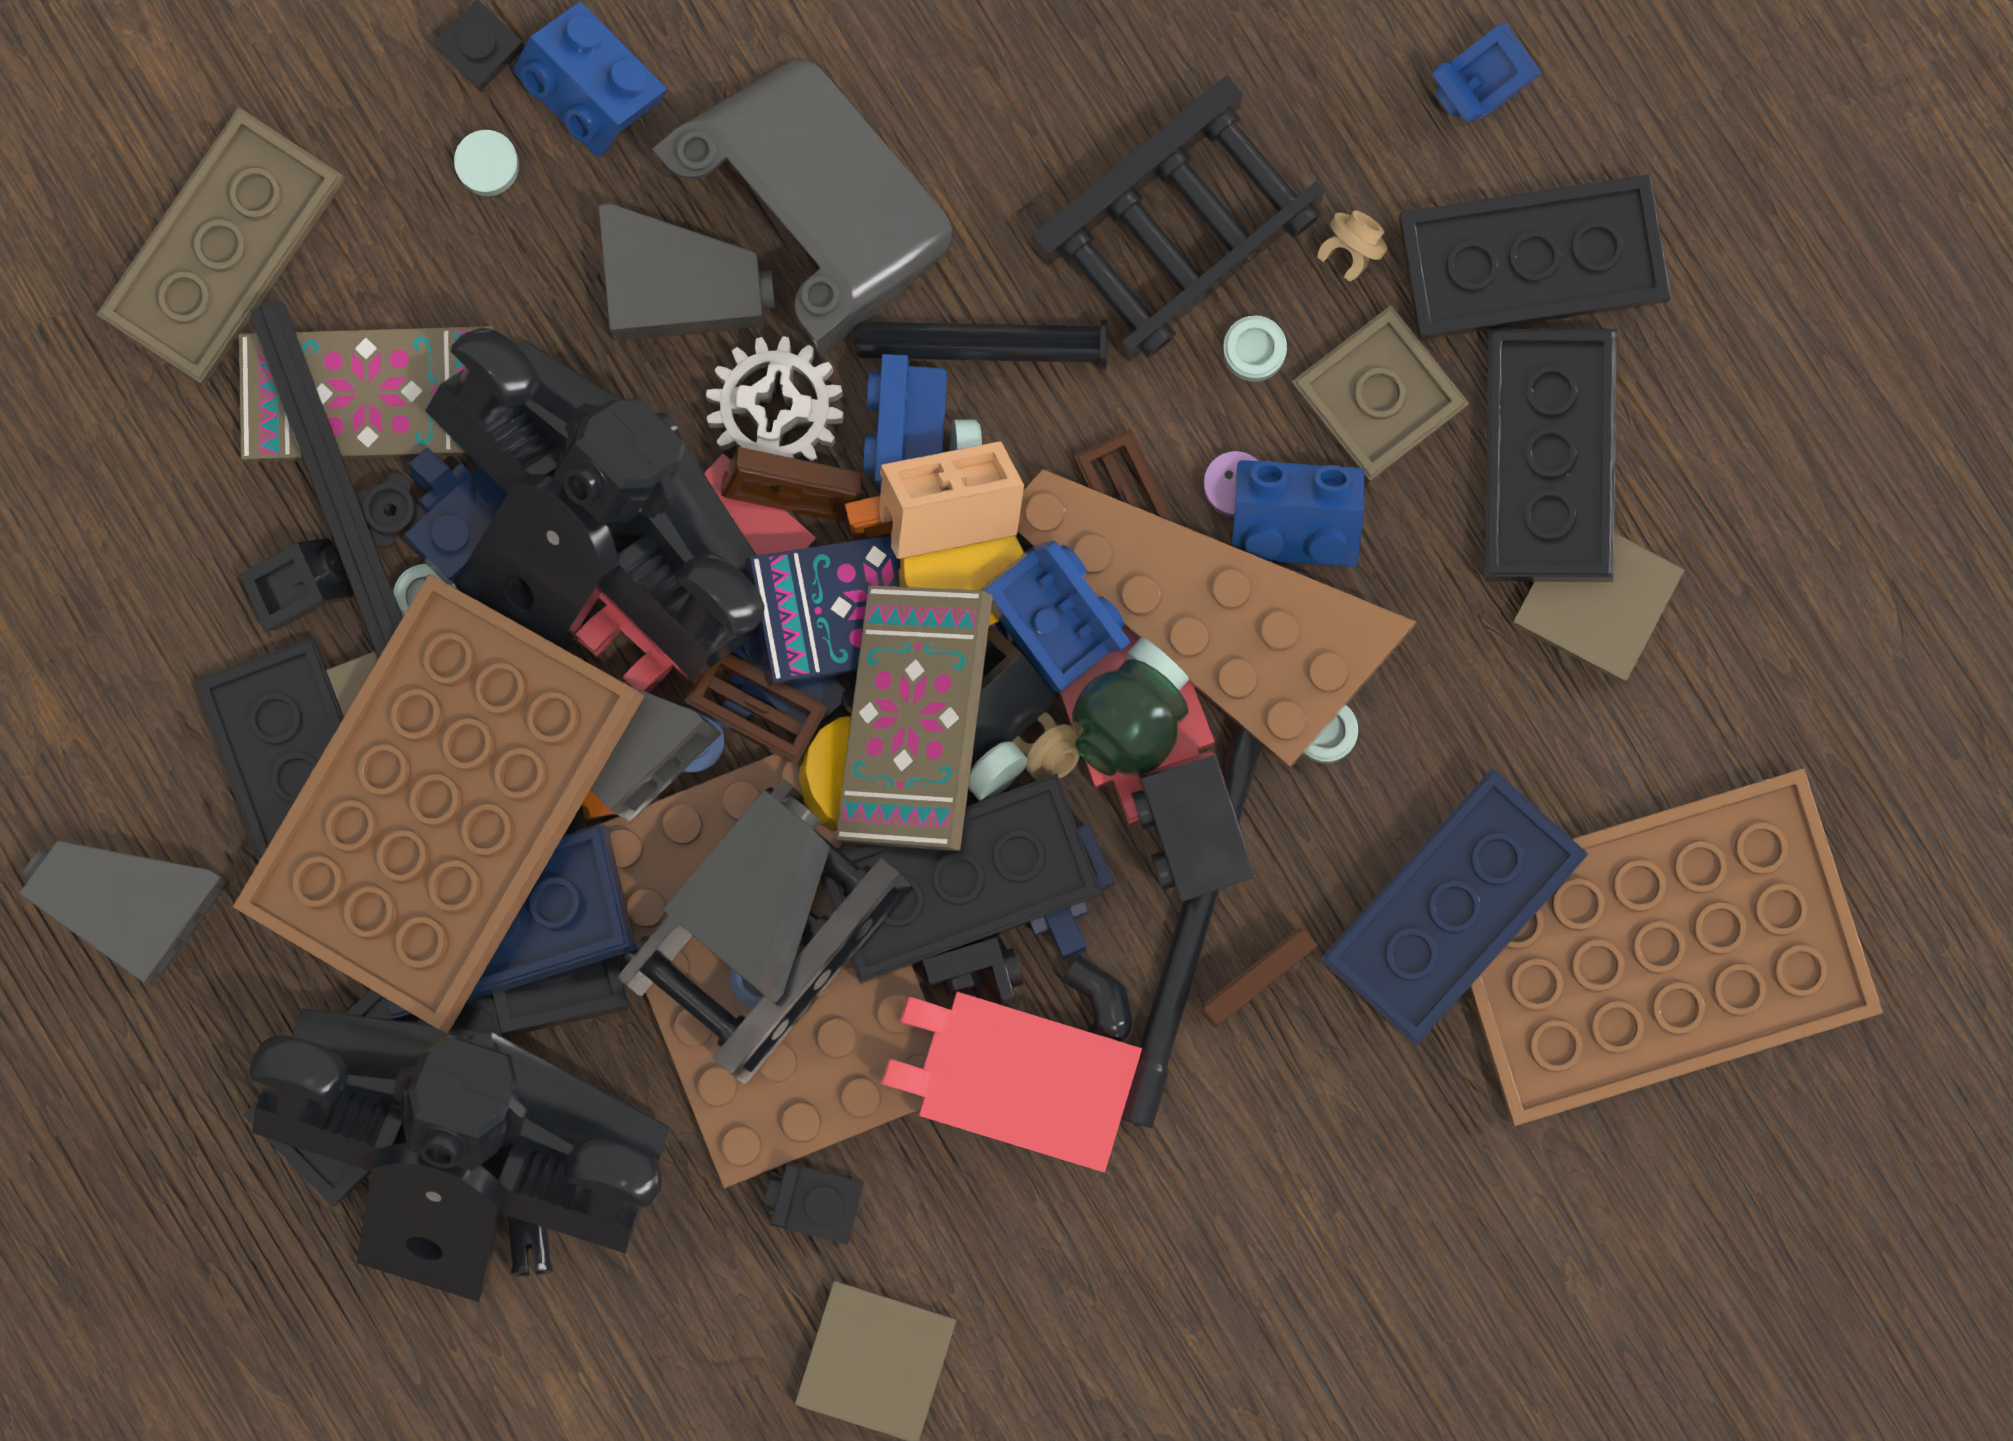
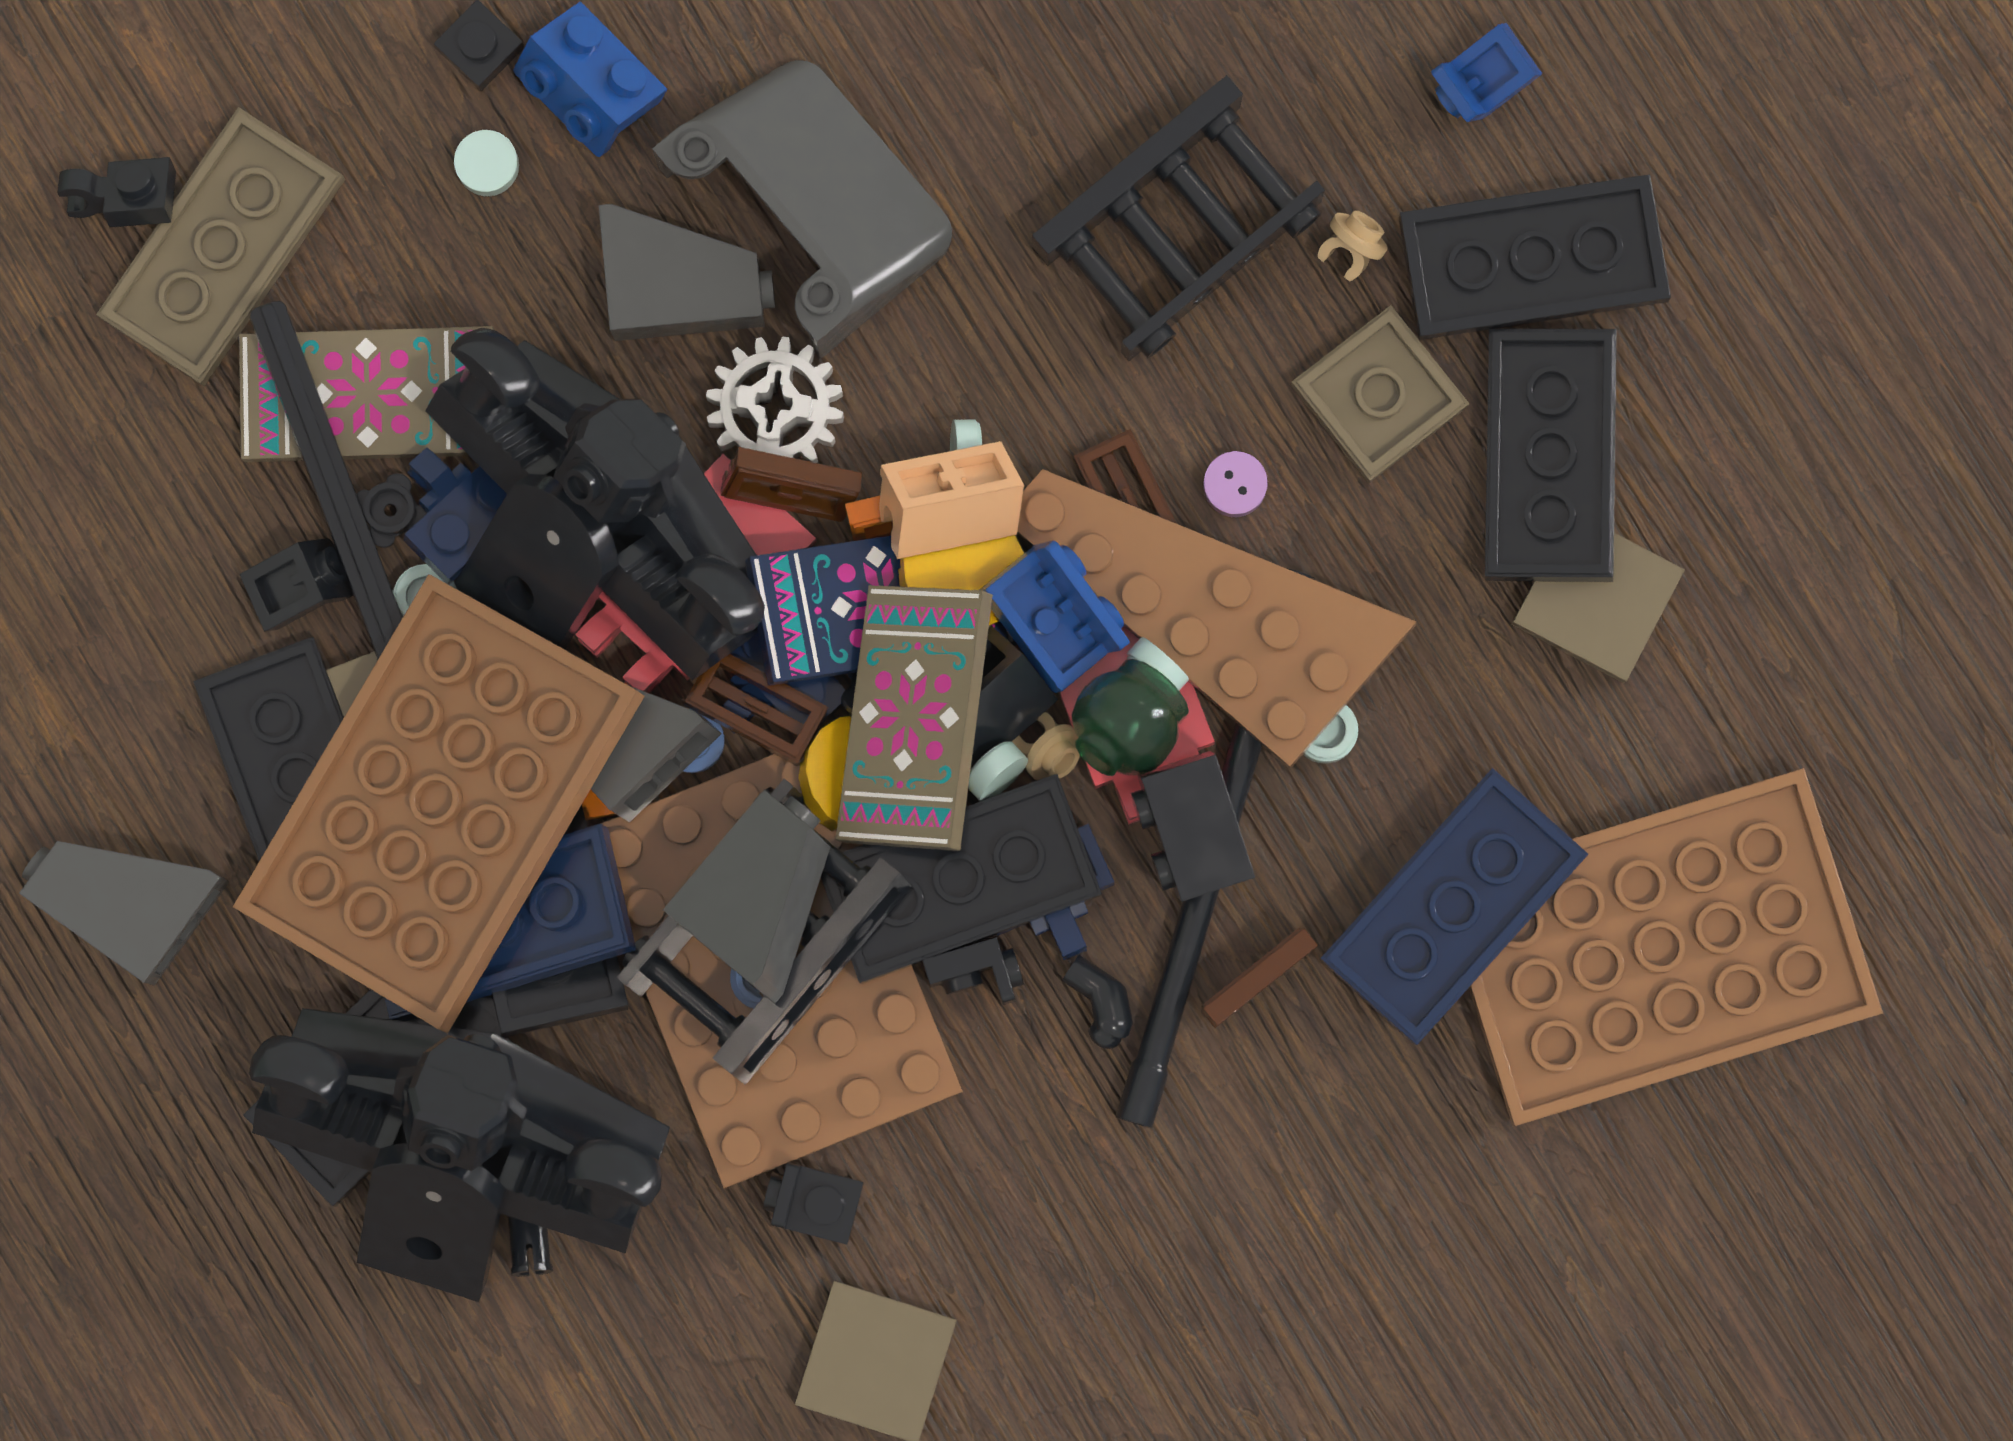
black axle [855,319,1108,370] -> none
blue bracket [864,354,947,492] -> none
coral tile [880,992,1142,1173] -> none
light aqua tile [1223,316,1287,382] -> none
blue bracket [1231,460,1364,567] -> none
none -> black plate [57,157,176,228]

